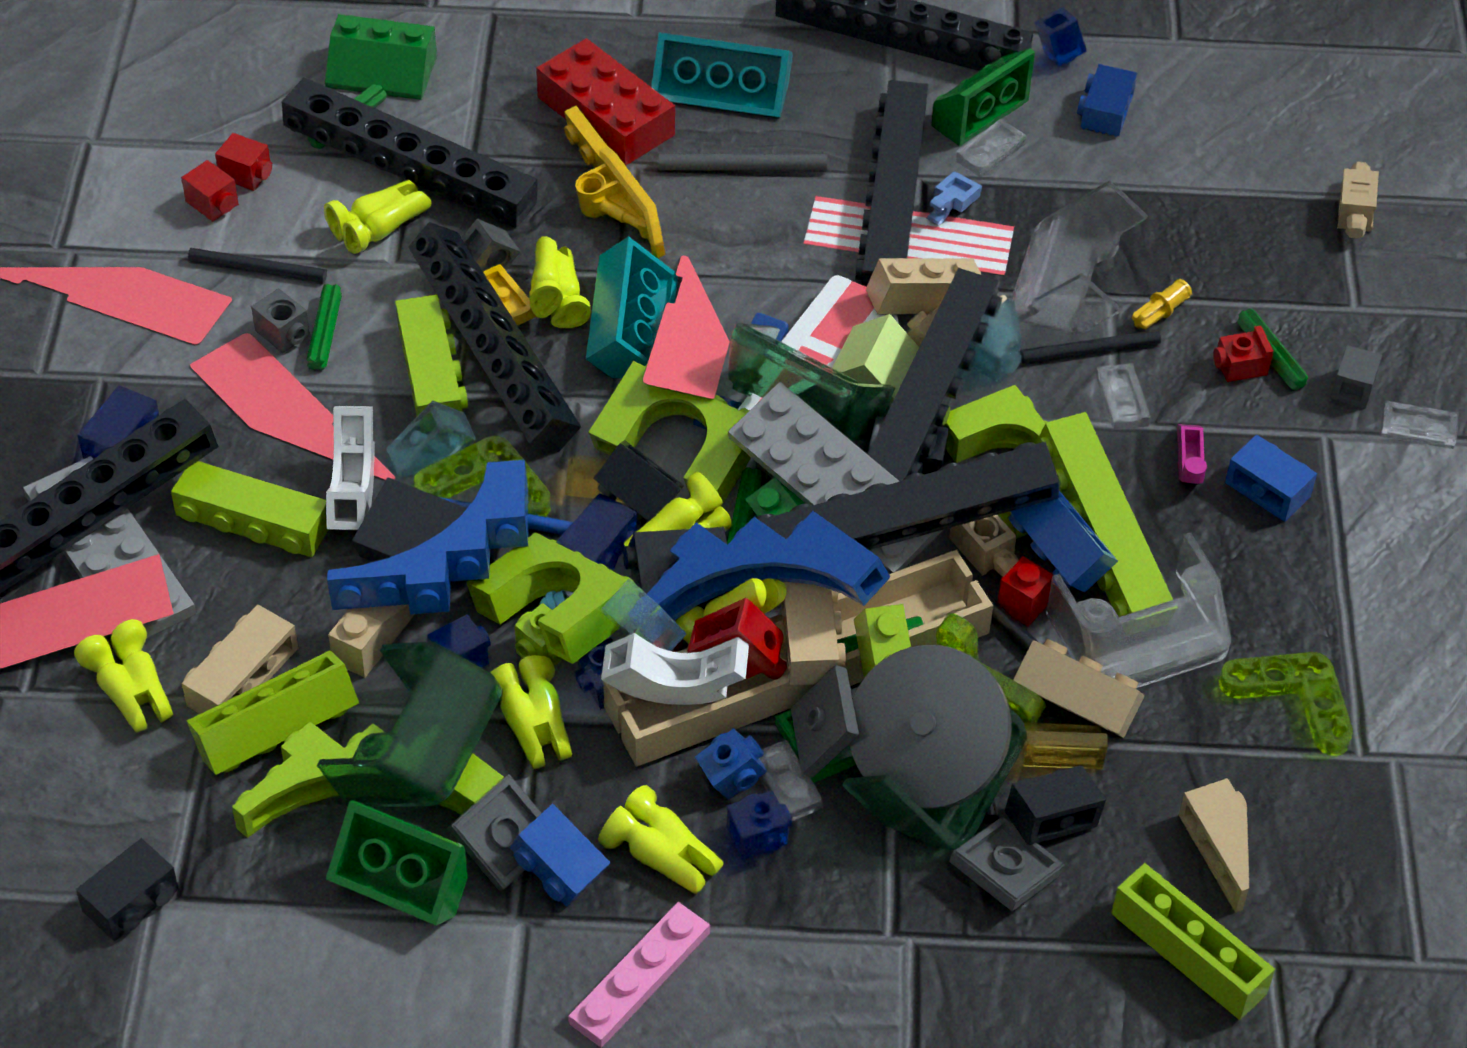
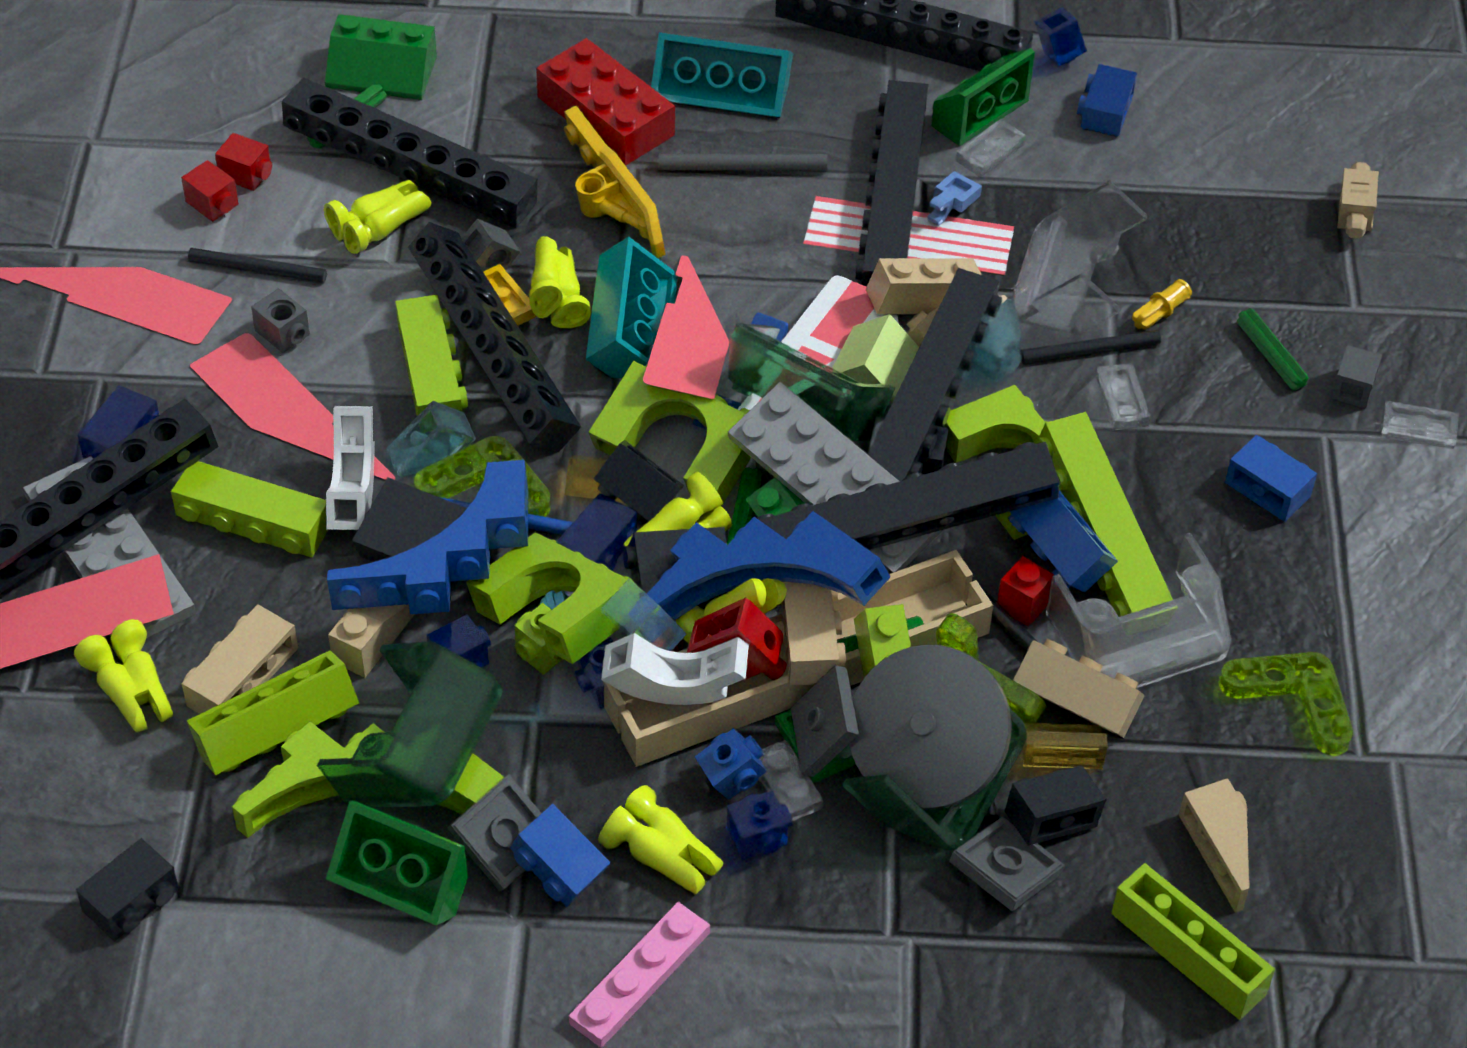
green axle [307,284,342,371] -> none
neon yellow piece [482,655,572,769] -> none
tan piece [949,515,1019,577] -> none
dark pink piece [1177,424,1207,483] -> none
red brick [1213,325,1273,382] -> none

